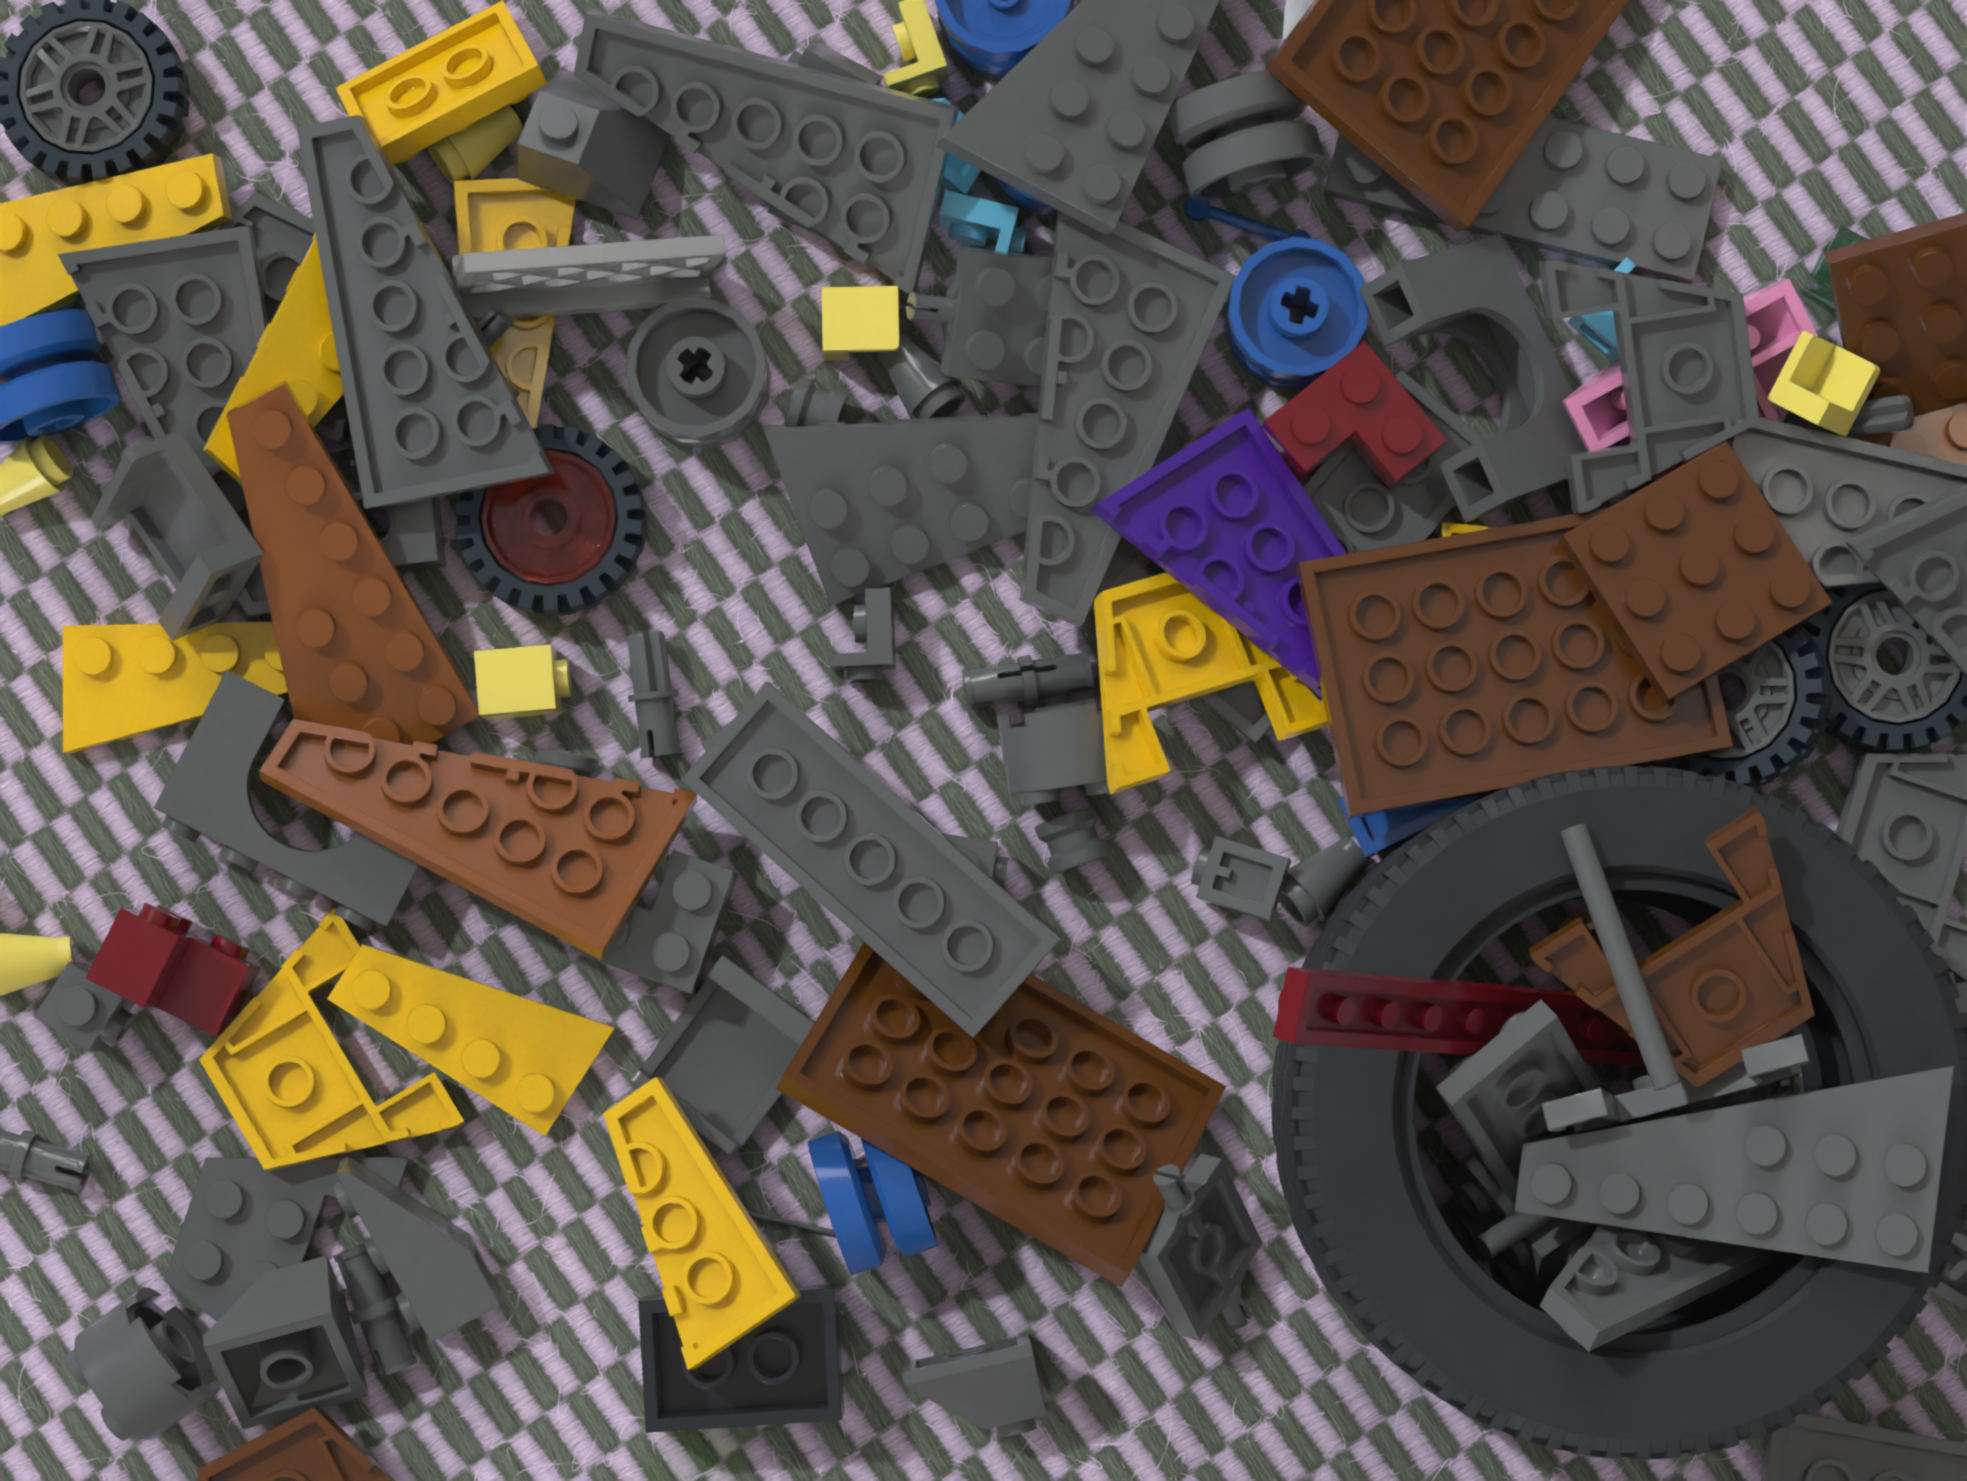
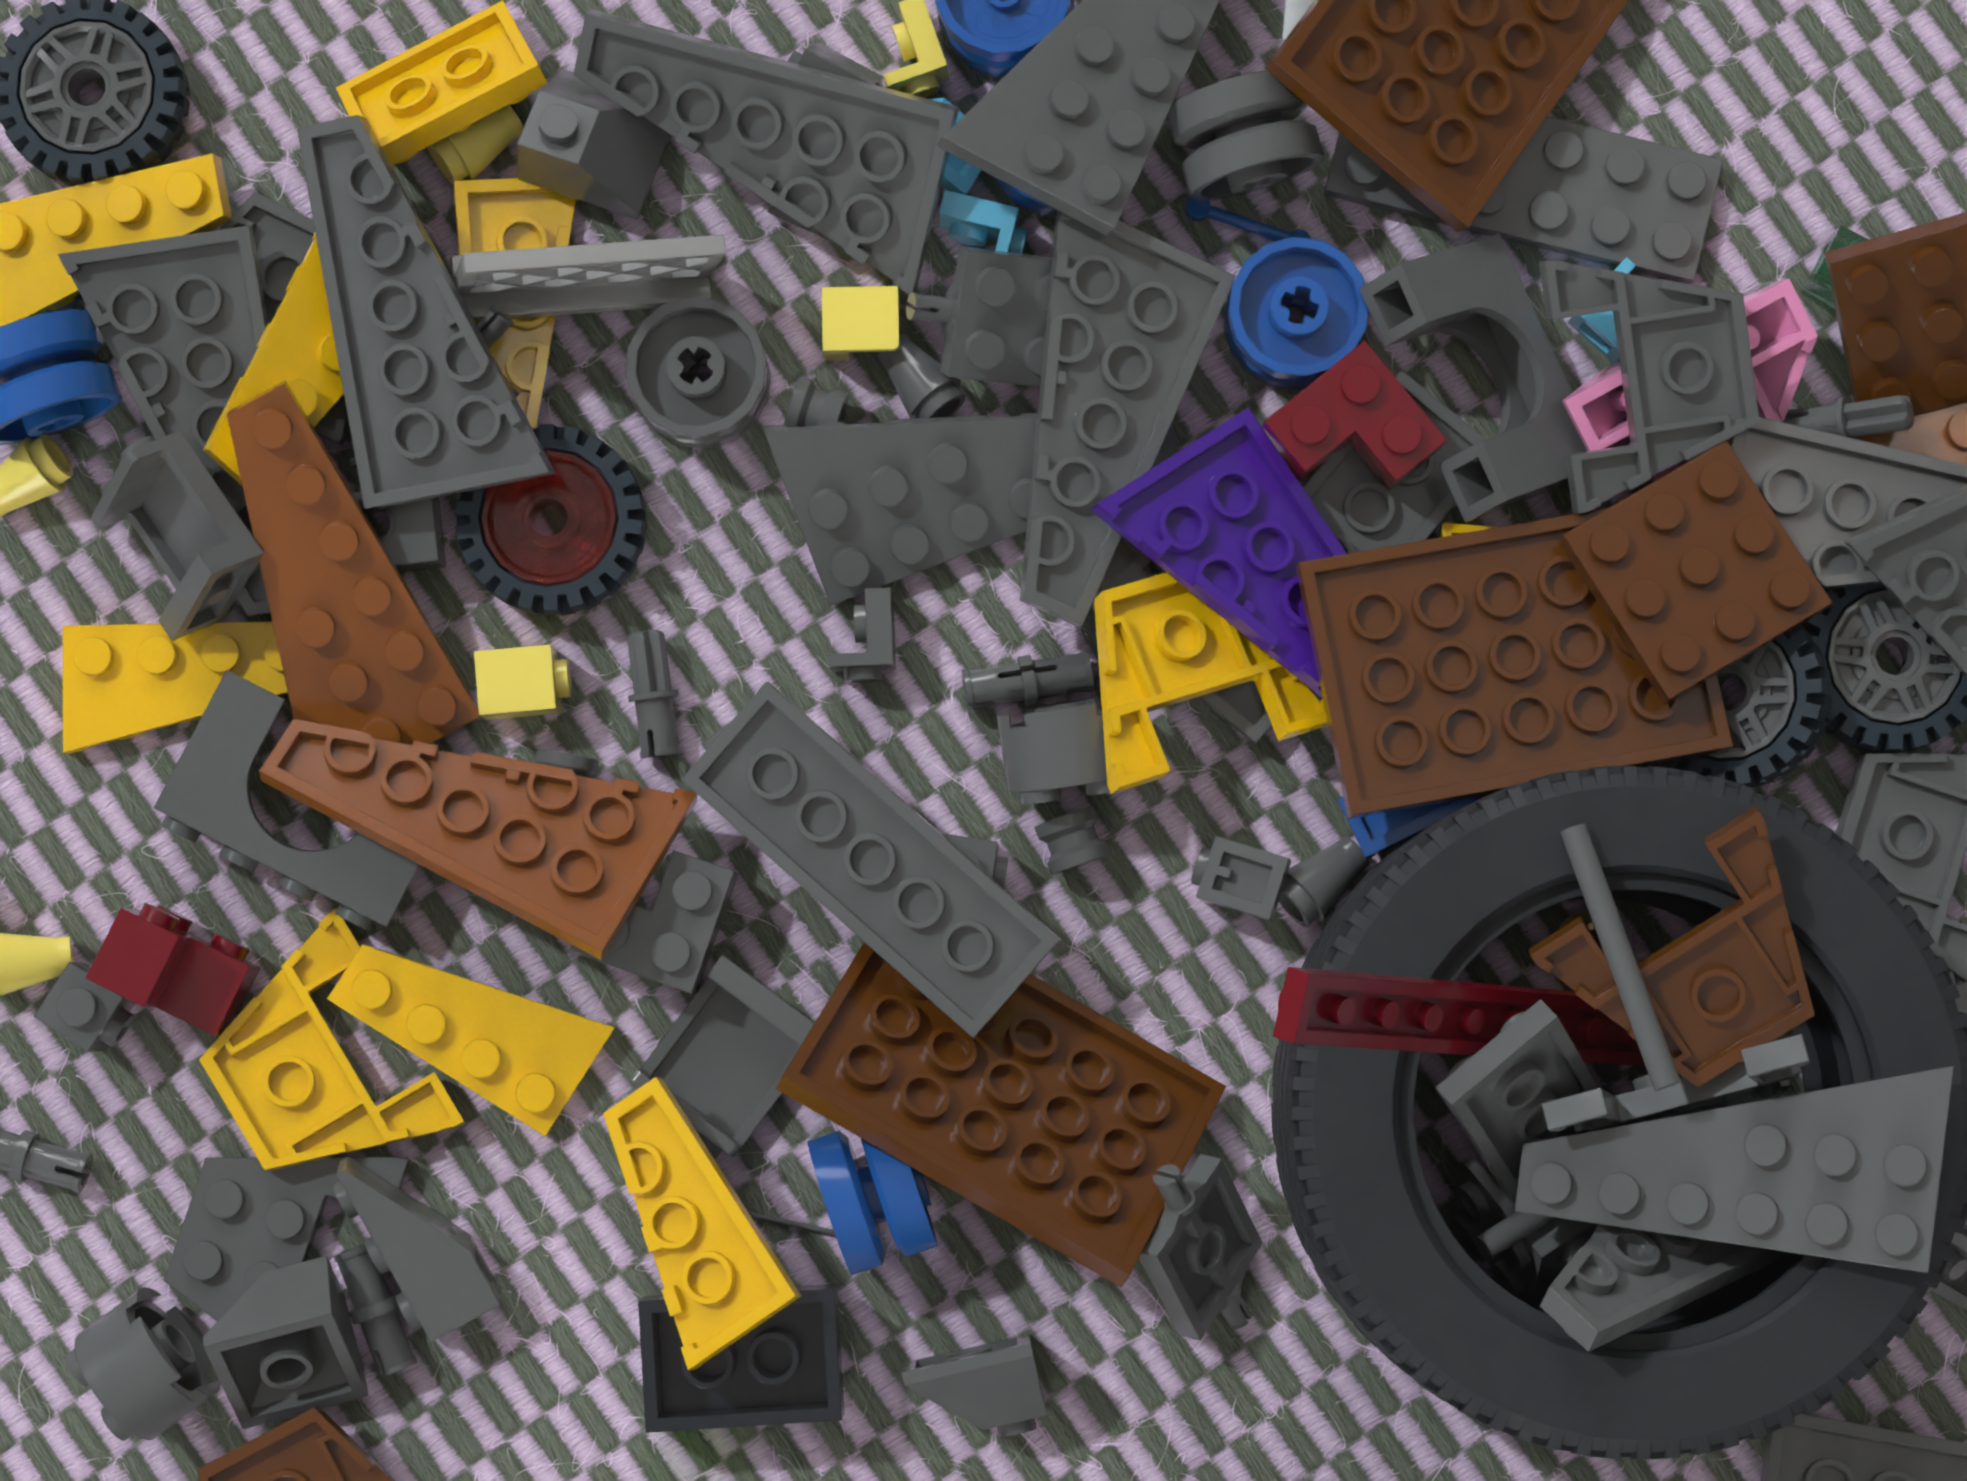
light yellow panel [1767,331,1880,437] -> none

